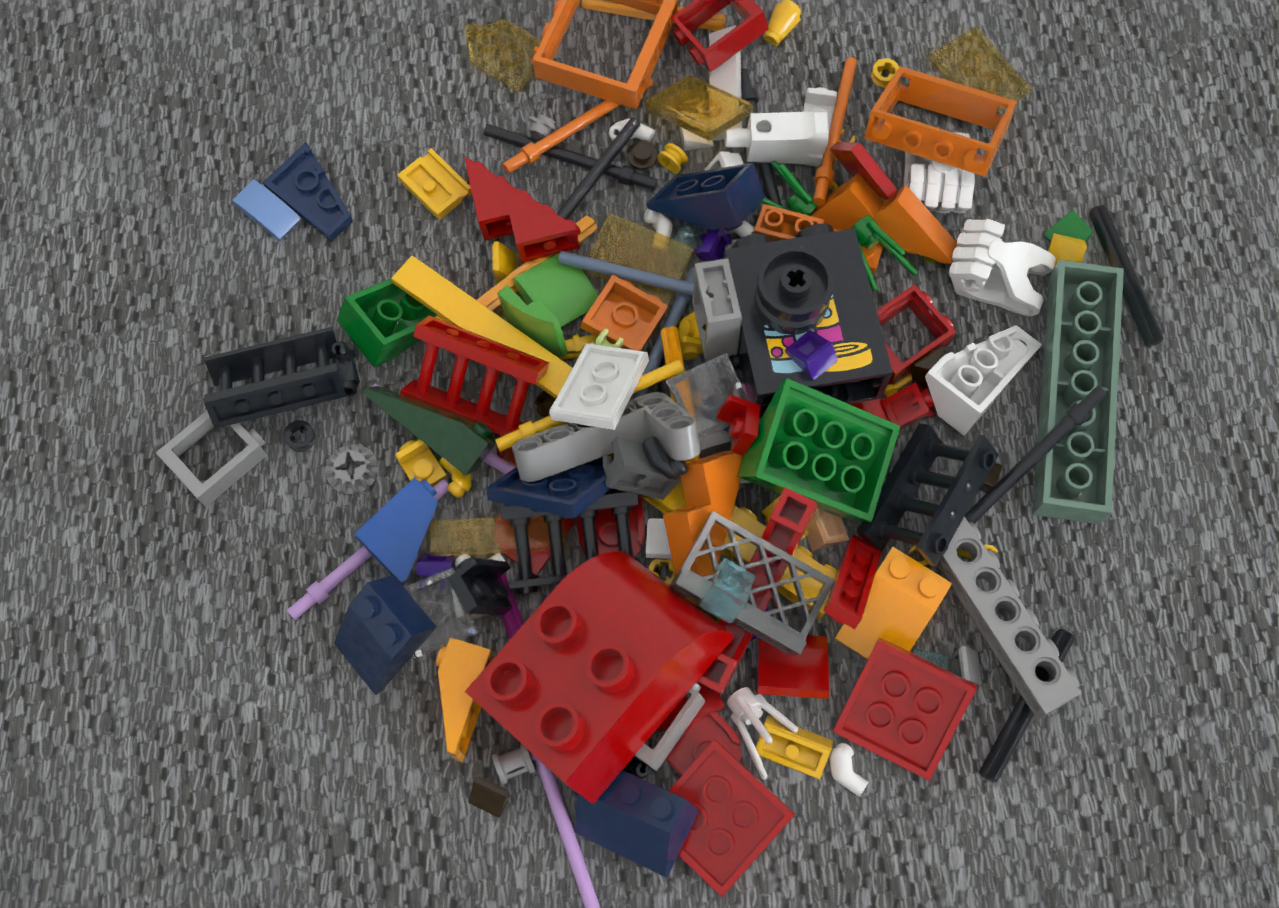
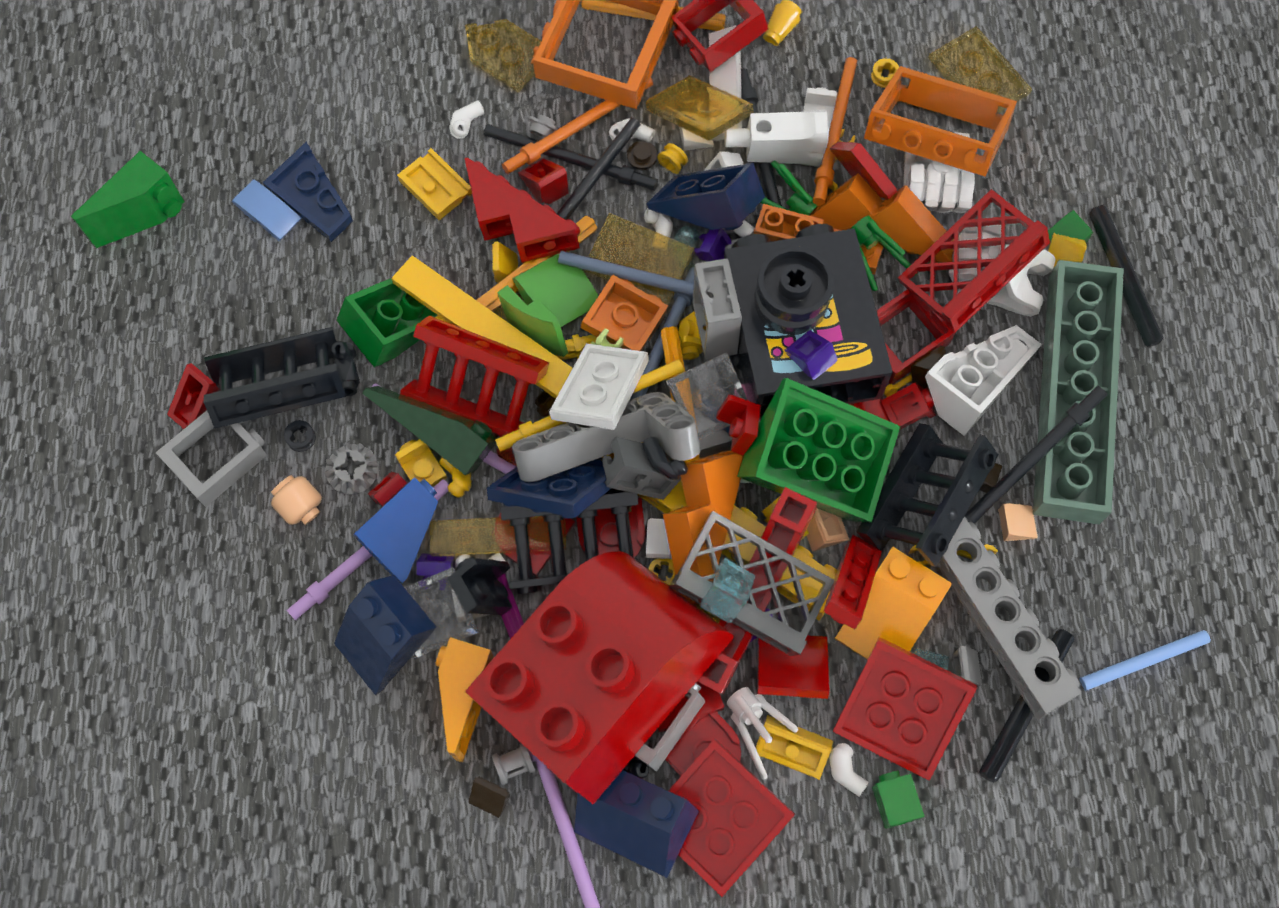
none -> green slope [70,151,185,248]
none -> red slope [167,363,219,429]
none -> light nougat head [271,475,322,525]
none -> red tile [367,471,407,506]
none -> white arm [449,100,485,139]
none -> red slope [518,158,569,205]
none -> green brick [872,771,925,829]
none -> red fence [898,189,1050,332]
none -> light nougat slope [998,503,1038,541]
none -> light blue bar [1079,630,1210,691]

